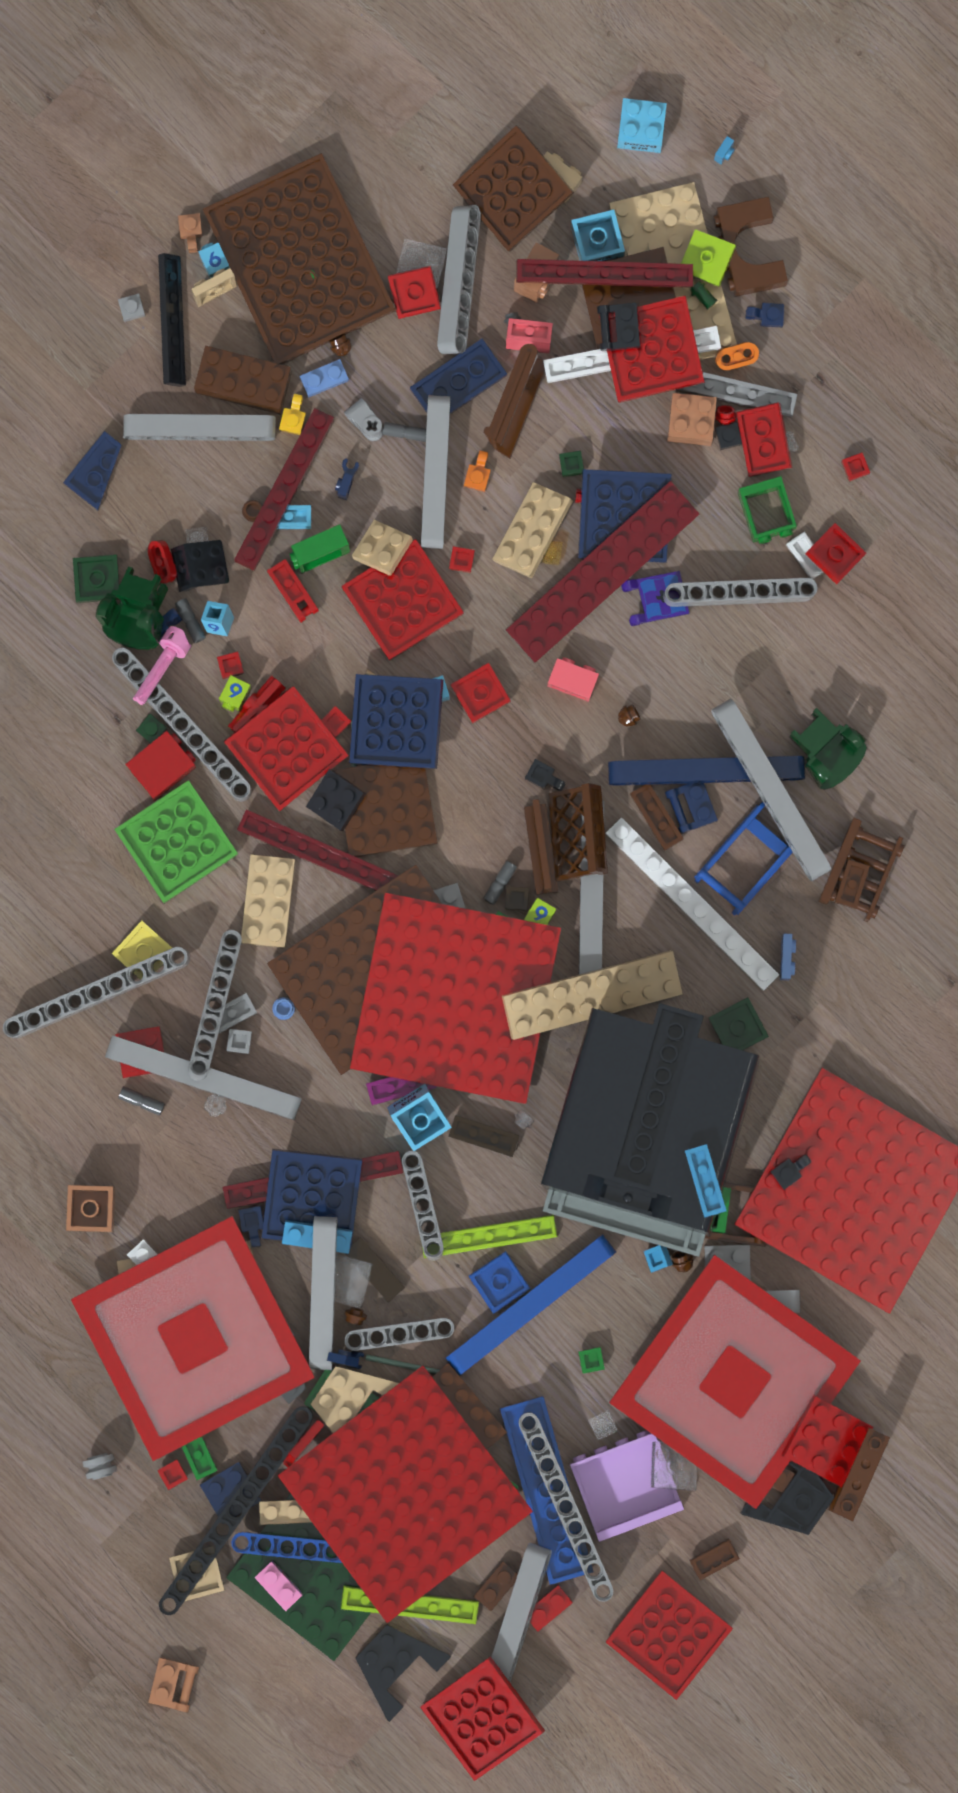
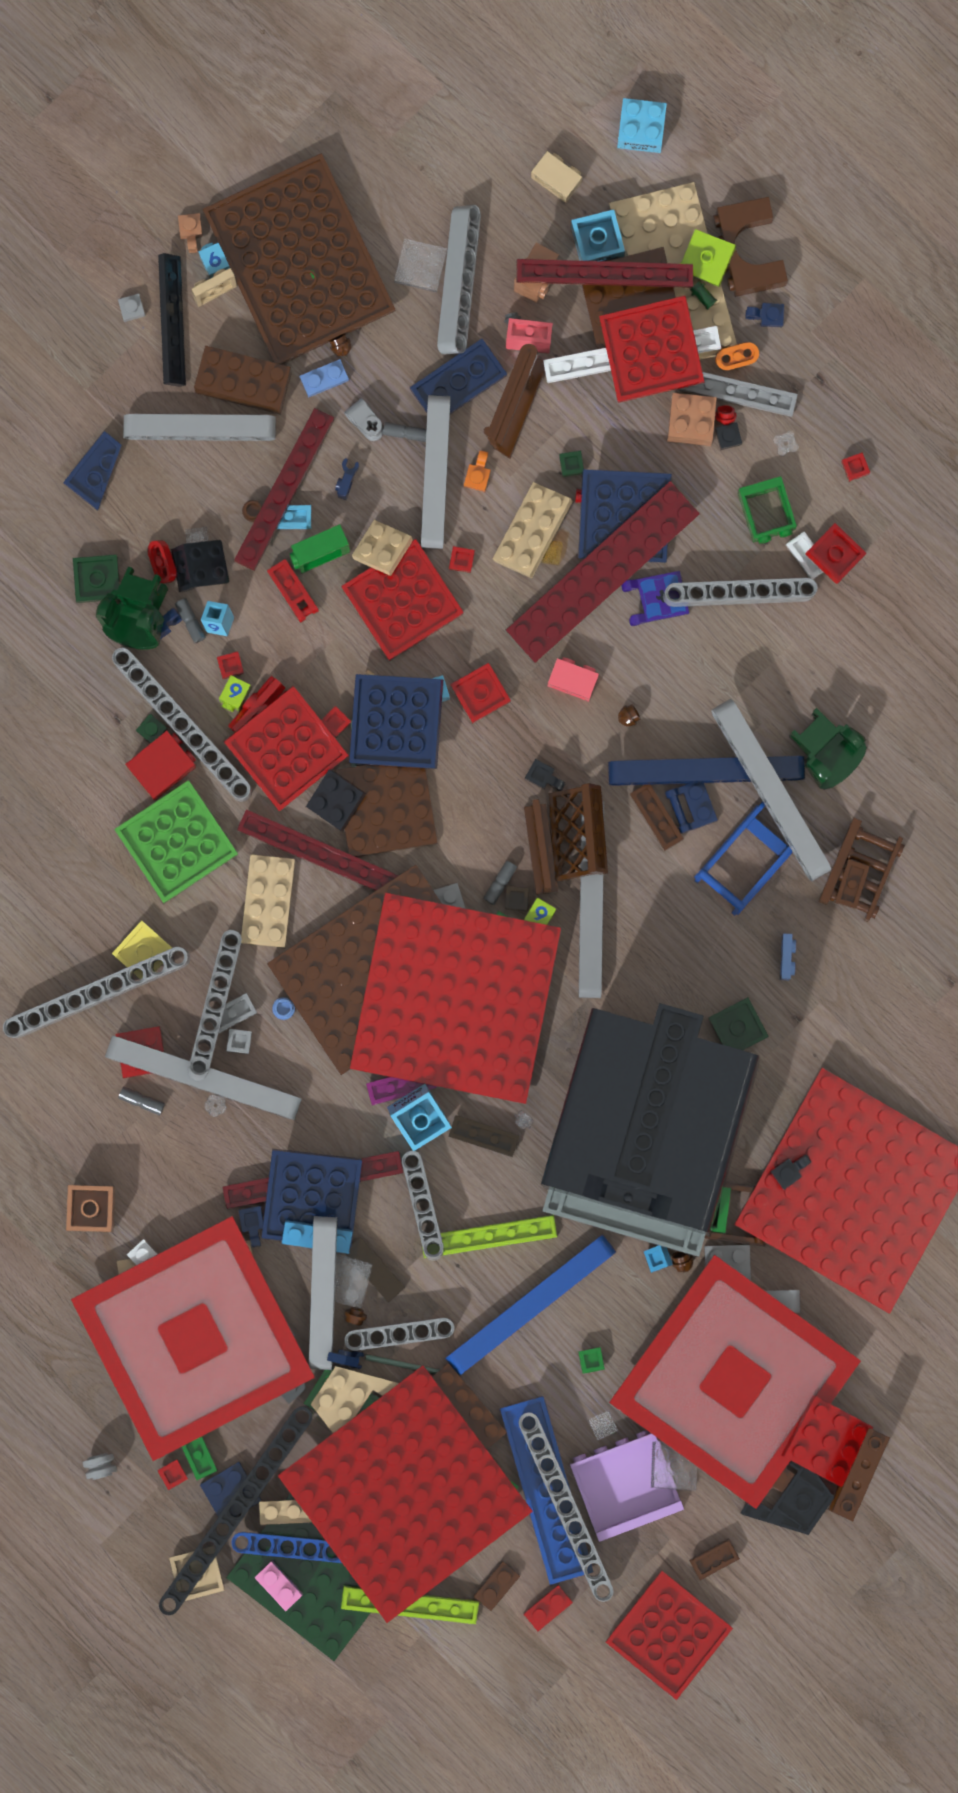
bright pink piece [133,626,191,705] -> none
nougat plate [148,1657,199,1712] -> none
yellow plate [279,394,306,435] -> none
red tile [283,1420,324,1467] -> none
black wing [355,1625,451,1722] -> none
red tile [388,265,441,319] -> none
red plate [420,1656,545,1781] -> none
reddish brown plate [453,125,574,252] -> none
blue plate [469,1251,531,1314] -> none
light grey beam [492,1543,552,1683] -> none
tan plate [502,950,682,1040] -> none
black plate [597,302,641,351] -> none
white plate [605,817,779,991] -> none
dark azure plate [685,1144,726,1218] -> none
dark azure plate [714,136,735,165] -> none
red tile [736,402,793,477] -> none

